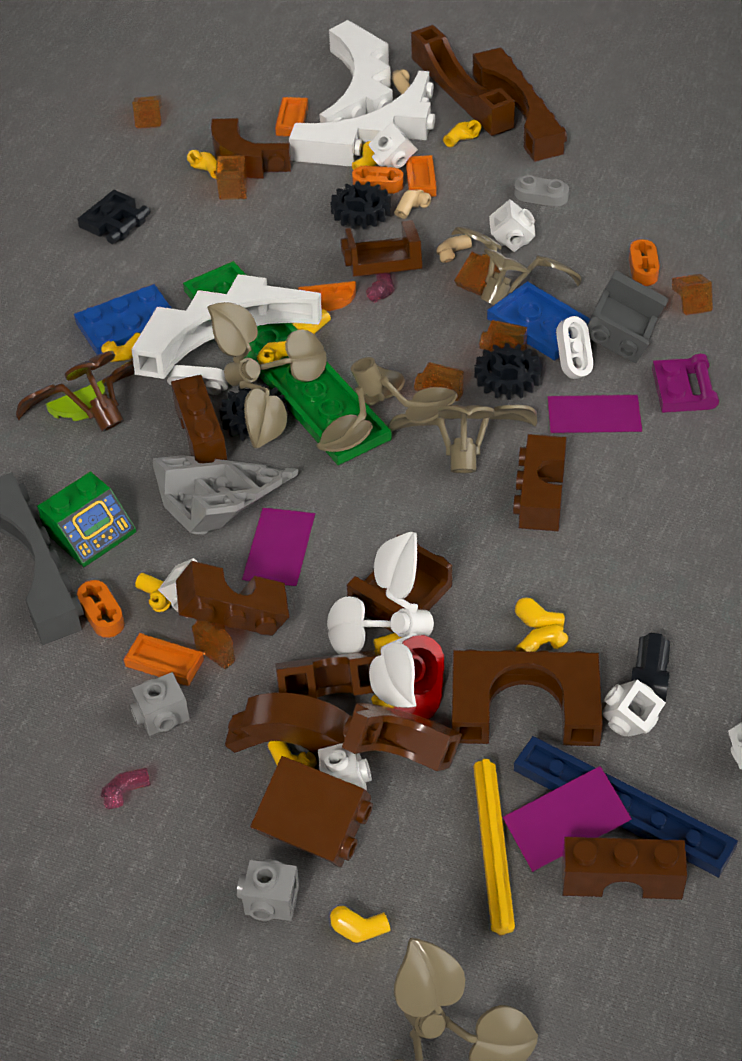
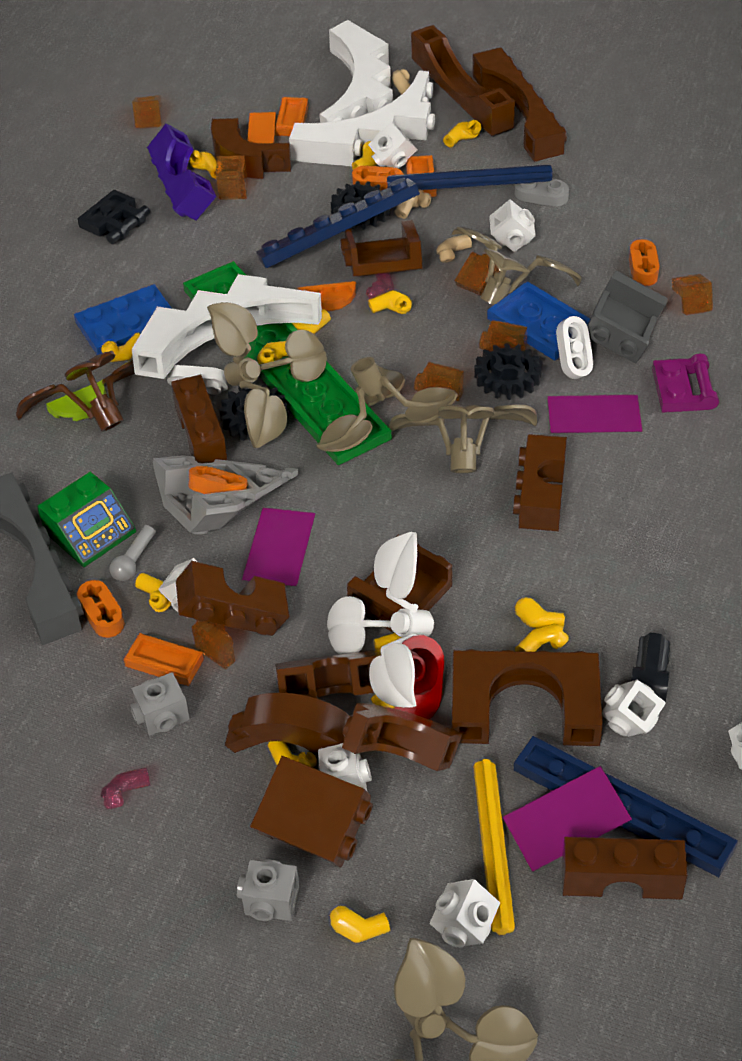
none -> light grey bar [109,525,156,581]
none -> dark purple arch [147,123,216,221]
none -> orange beam [188,466,248,494]
none -> orange tile [247,112,276,143]
none -> dark blue plate [256,178,420,268]
none -> yellow arm [368,290,412,314]
none -> dark blue axle [387,165,553,190]
none -> white brick [429,879,500,948]

